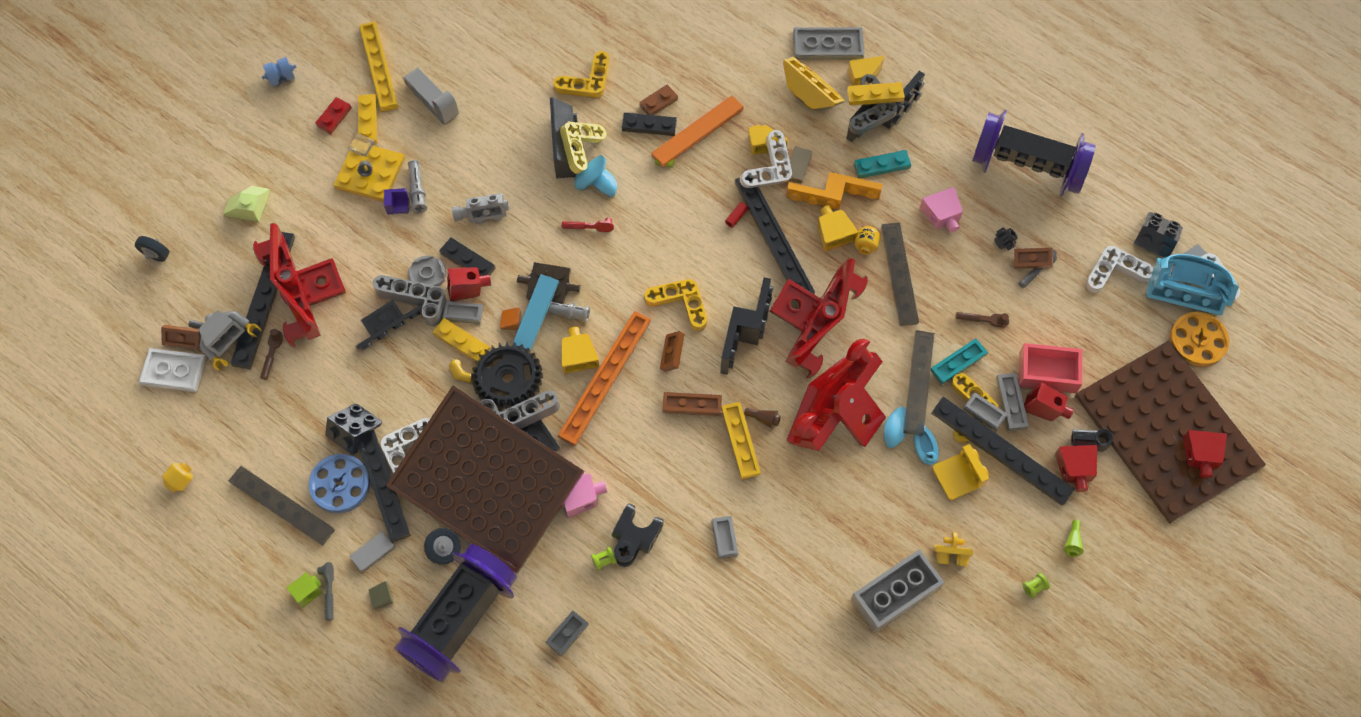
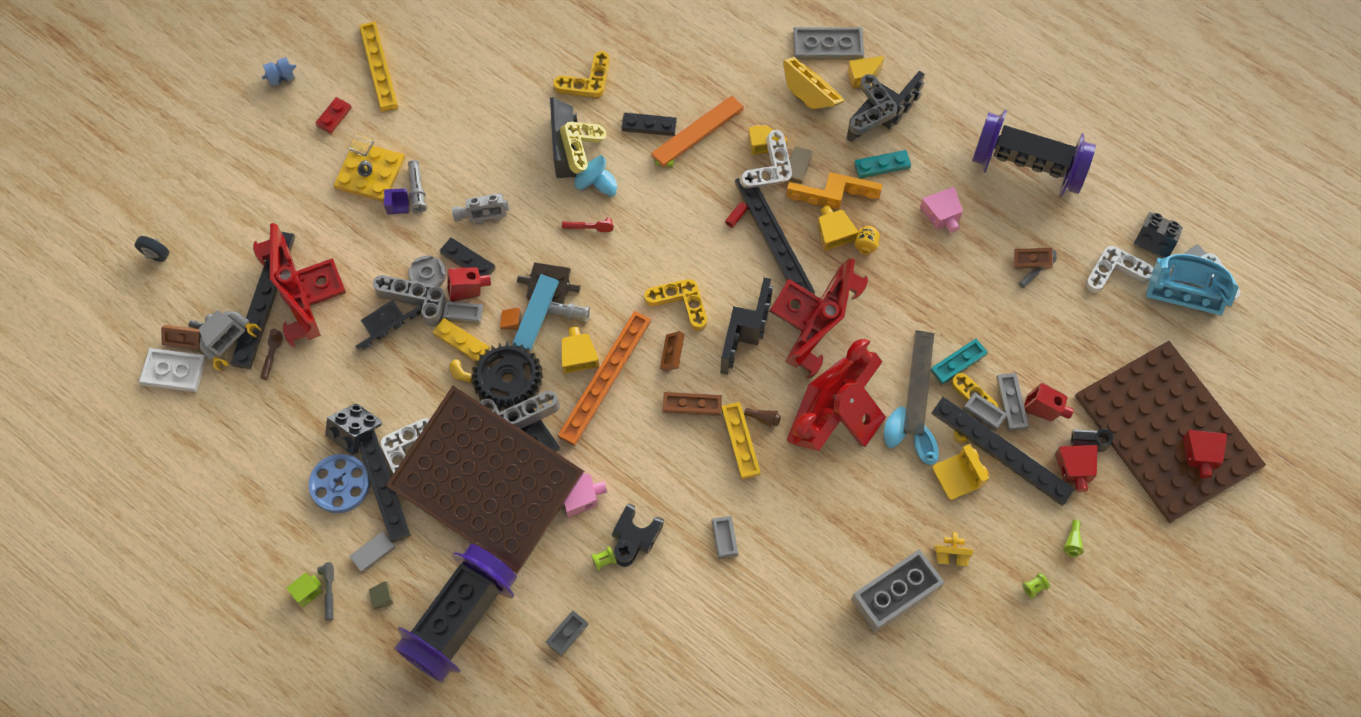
yellow head [162,462,193,492] -> none
yellowish green slope [223,186,270,222] -> none
clear smoke tile [228,466,335,546] -> none
yellow plate [358,94,378,144] -> none
light grey beam [403,67,459,124] -> none
black wheel [424,528,461,565] -> none
dark orange plate [639,84,678,115] -> none
yellow plate [847,82,905,106] -> none
clear smoke tile [881,222,919,326] -> none
reddish brown piece [955,312,1009,327] -> none
black gear [994,227,1018,251] -> none
coral piece [1019,343,1082,393] -> none
light orange wedge [1169,312,1230,367] -> none

